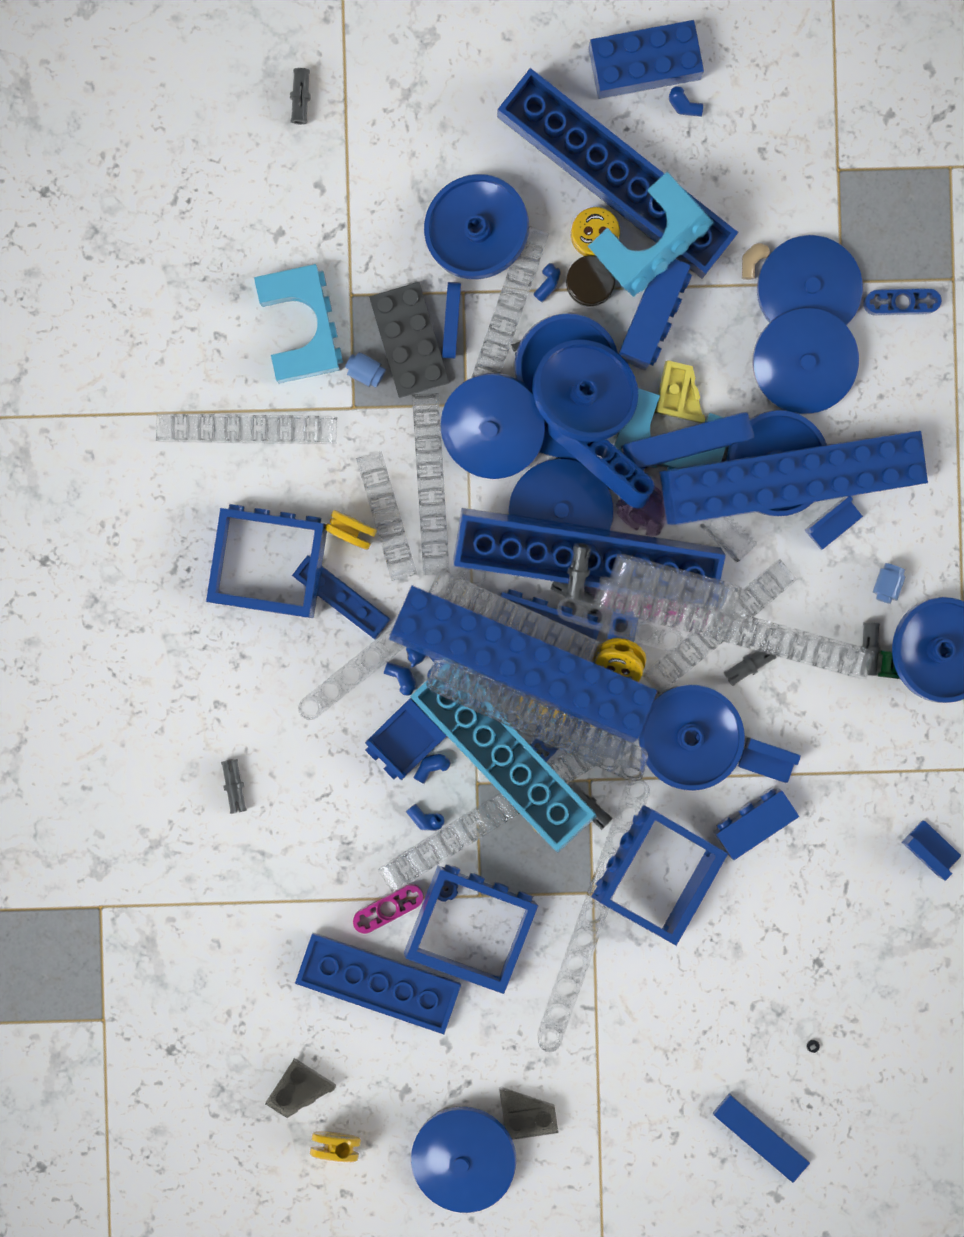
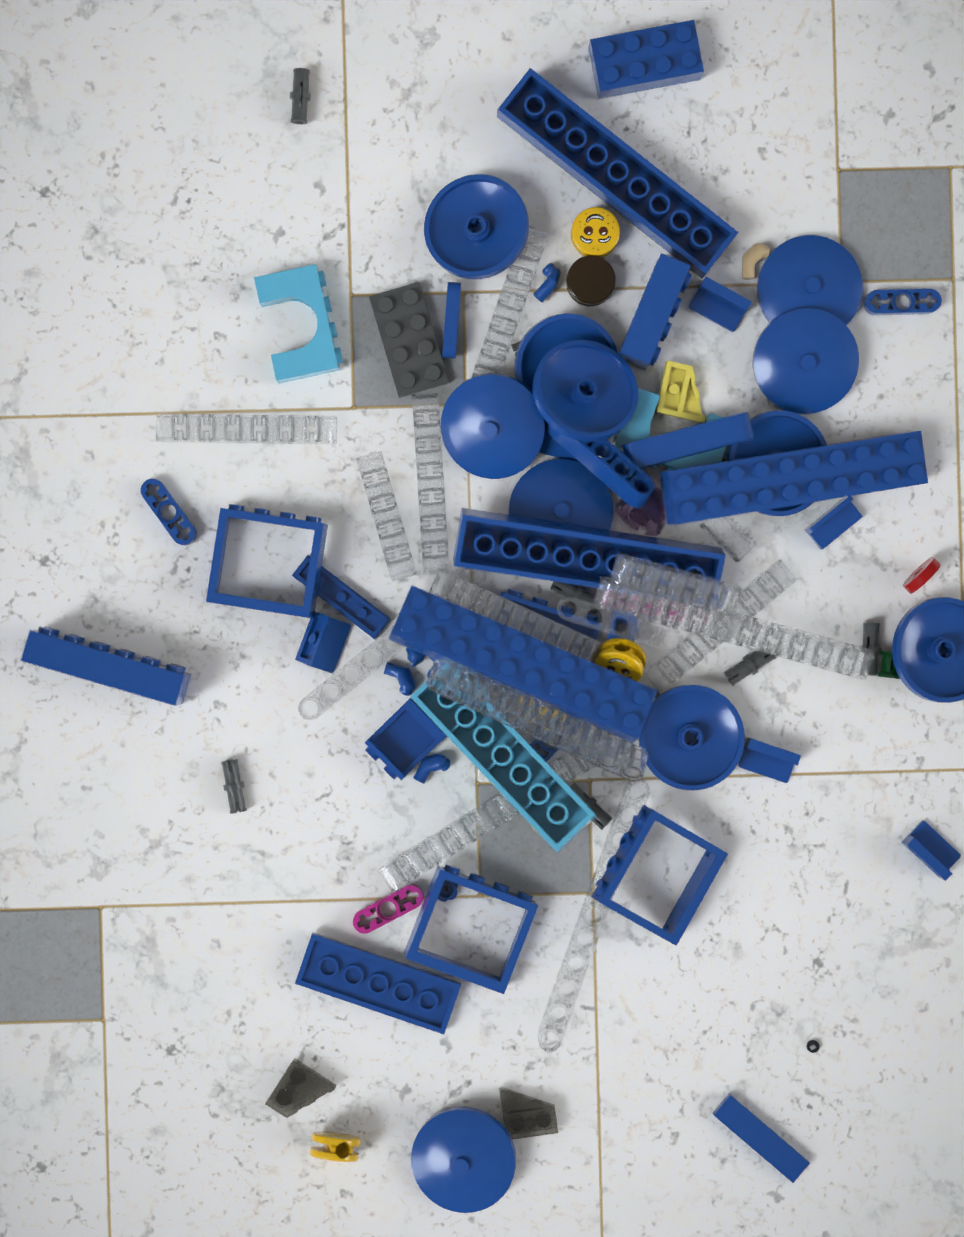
yellow head [325,510,377,550] -> none
medium blue brick [345,352,386,388] -> none
blue arm [406,804,445,831] -> none
dark grey pin [566,543,591,599] -> none
medium azure arch [588,172,713,297] -> none
blue arm [669,86,703,117] -> none
blue brick [713,788,800,860] -> none
medium blue brick [873,563,906,604] -> none
none -> blue brick [21,626,191,706]
none -> blue beam [141,479,197,545]
none -> blue panel [295,611,351,673]
none -> blue panel [689,277,752,332]
none -> red piece [903,557,941,594]

